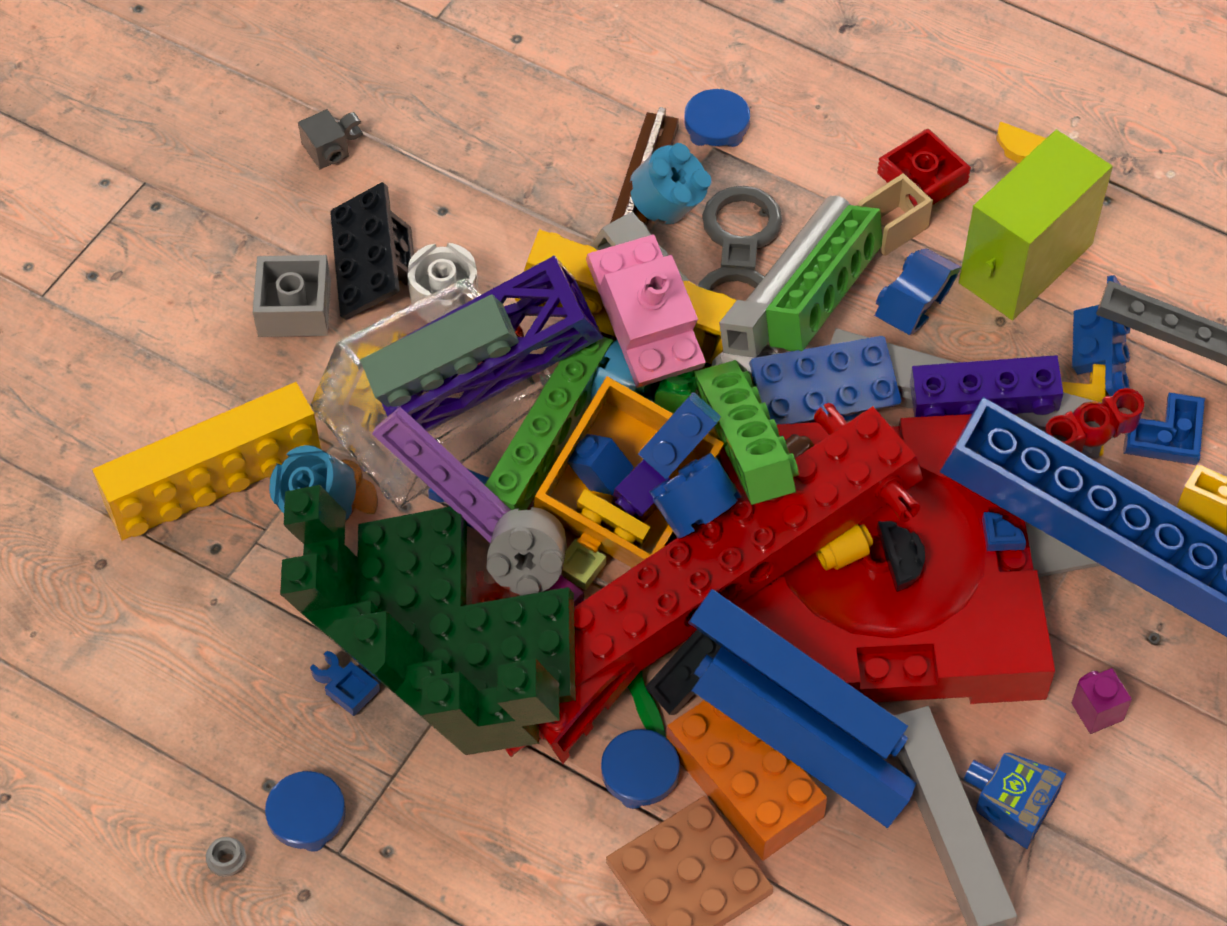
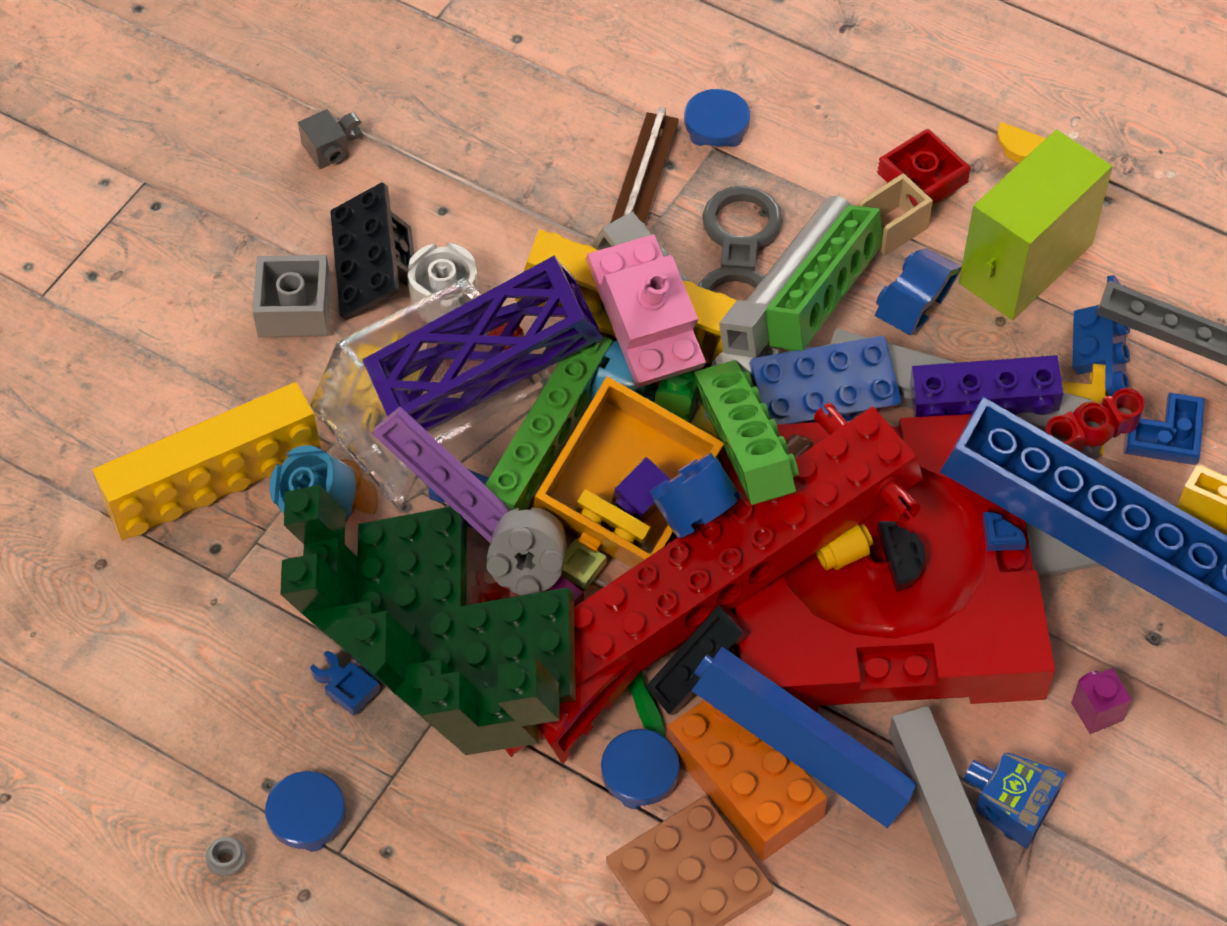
sand green brick [360,294,519,407] -> none
blue brick [567,434,634,495] -> none
dark azure brick [630,143,712,224] -> none
blue brick [638,392,721,479] -> none
blue brick [688,589,908,759] -> none

